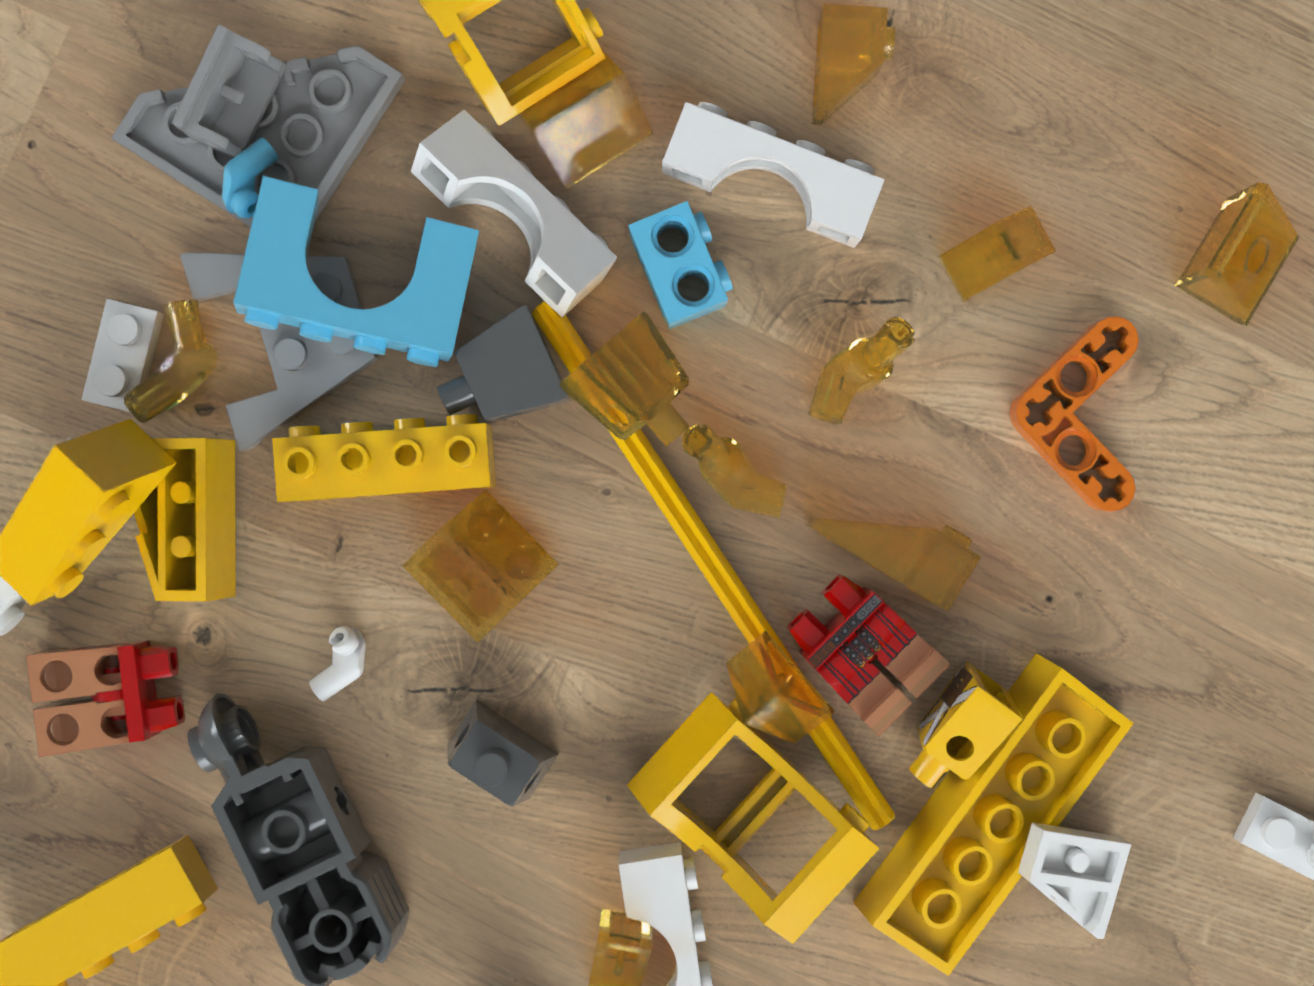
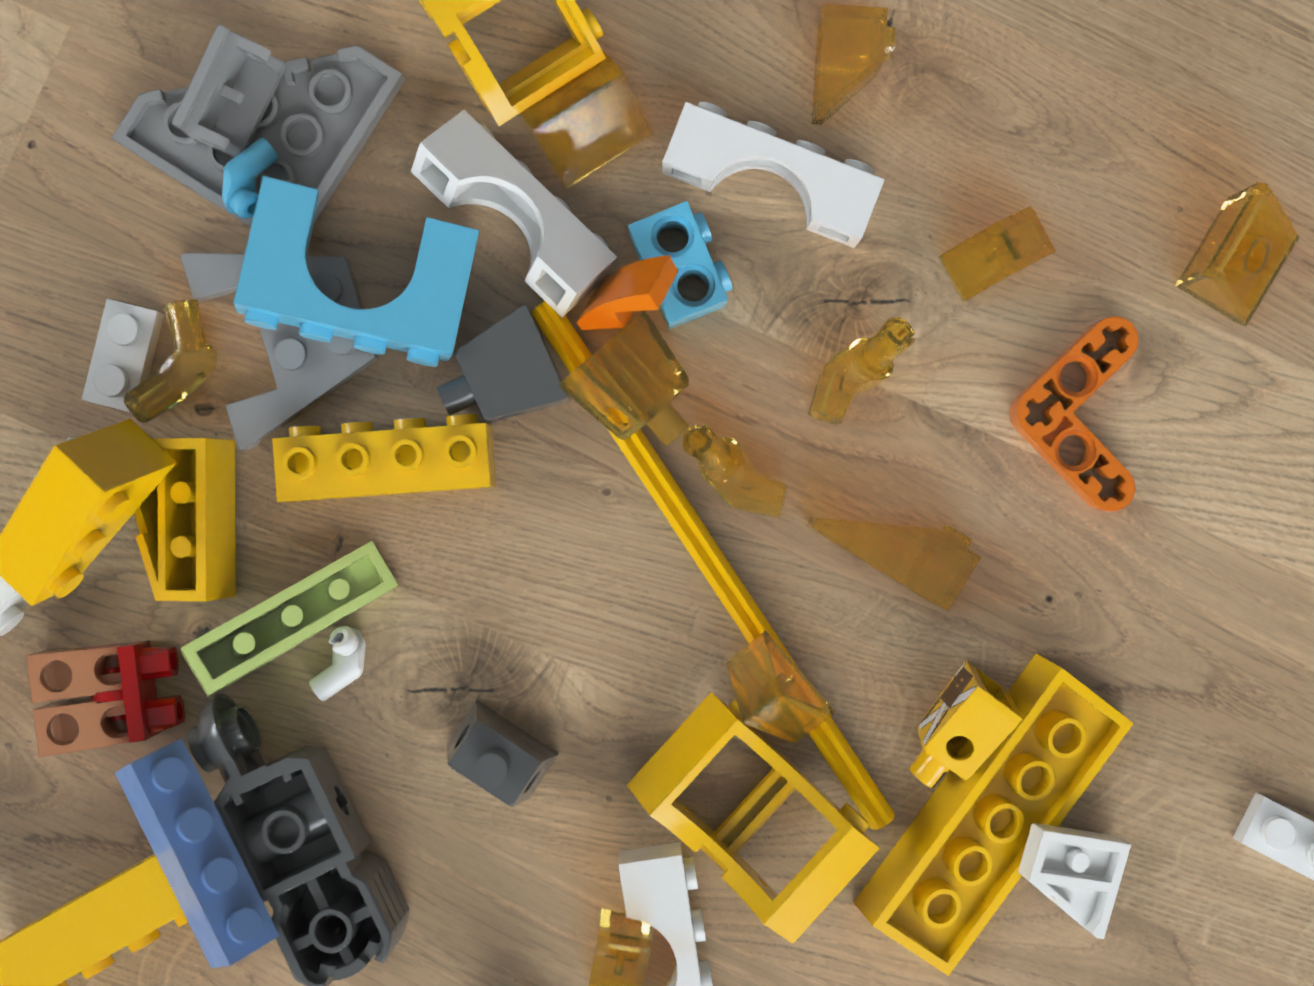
clear yellow slope [402,490,559,643] -> none
hips [787,574,951,737] -> none
none -> medium blue brick [115,738,280,968]
none -> yellowish green slope [181,541,398,698]
none -> orange slope [577,255,678,330]

